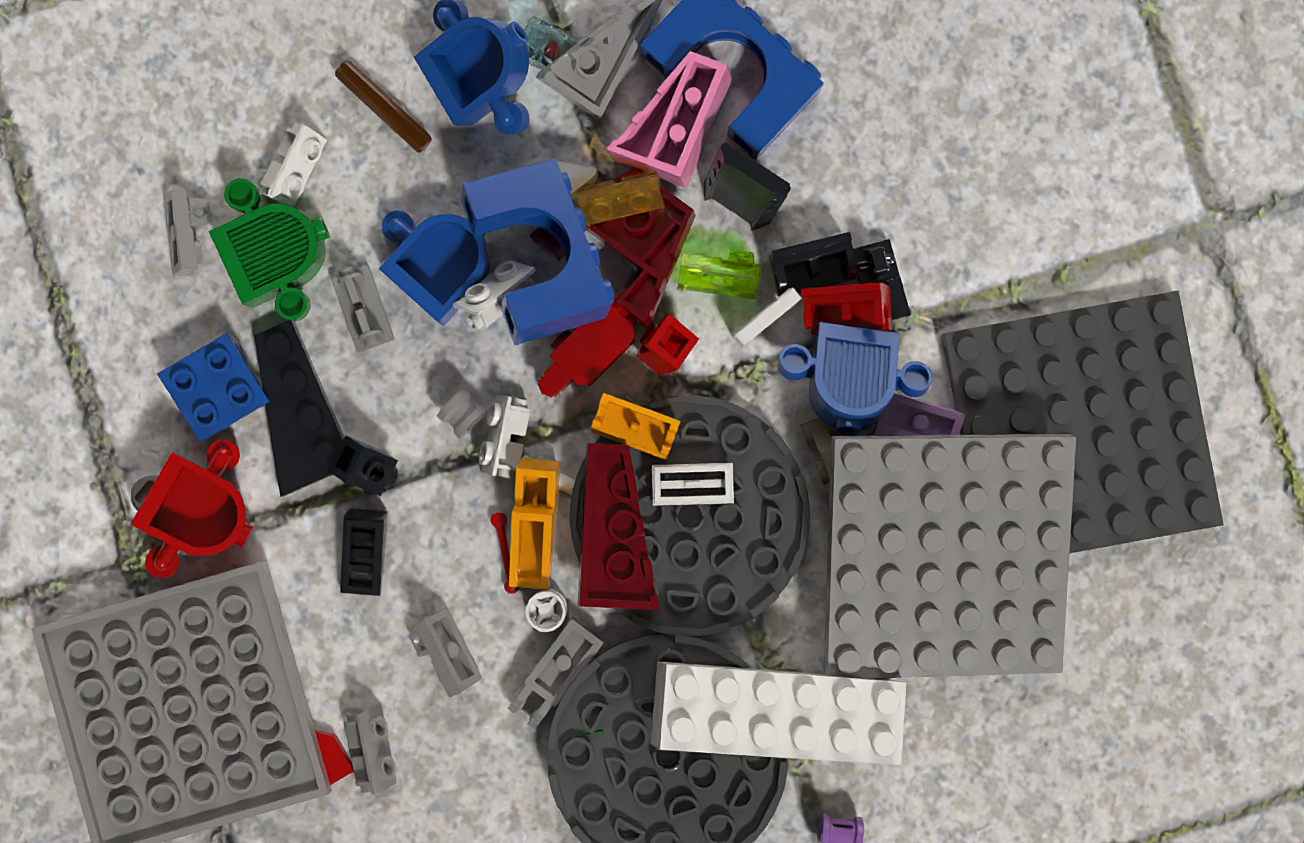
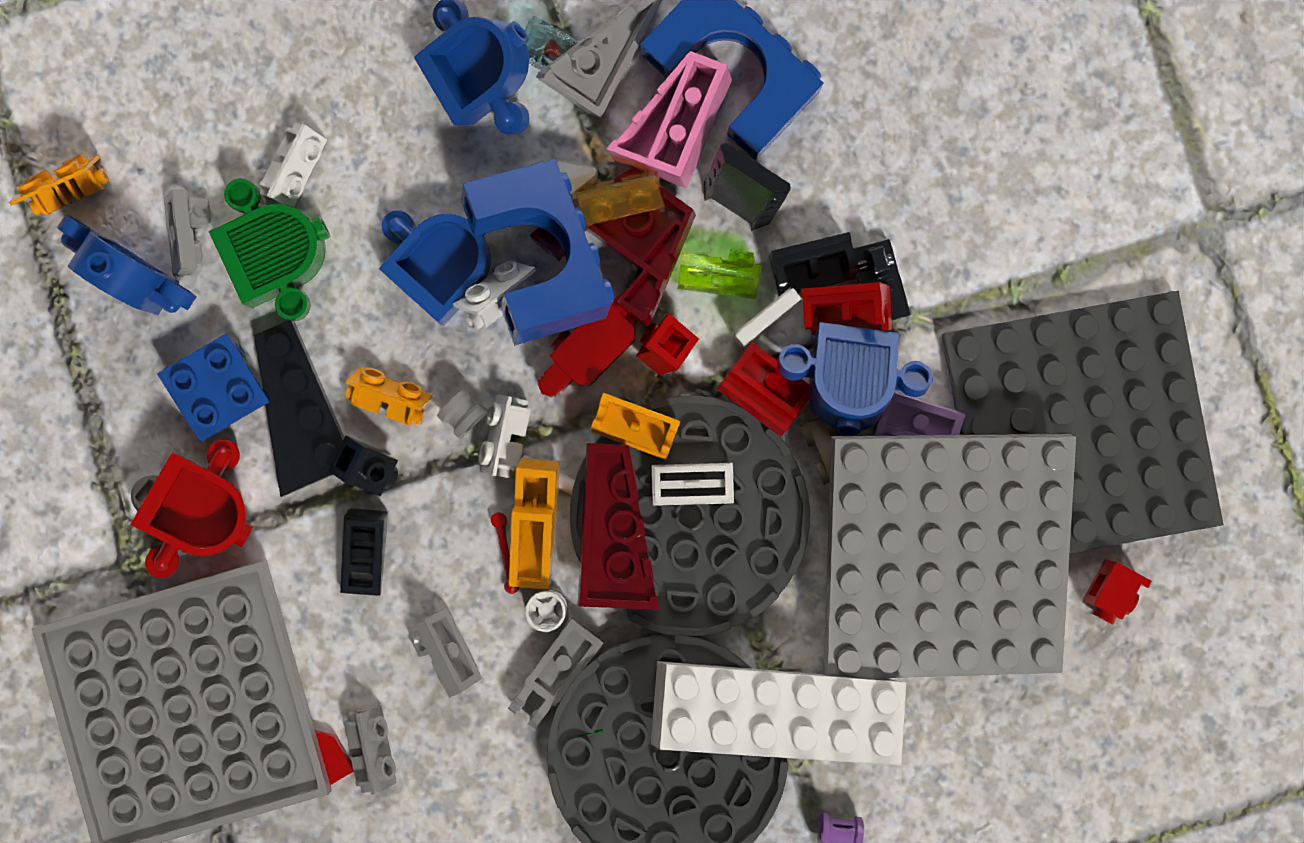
light grey hinge [331,265,395,353] -> none
reddish brown axle [335,60,432,153] -> none
none -> light orange hinge [8,153,110,216]
none -> blue piece [57,214,197,315]
none -> light orange hinge [345,367,433,427]
none -> red plate [717,342,809,437]
none -> red brick [1082,559,1152,625]

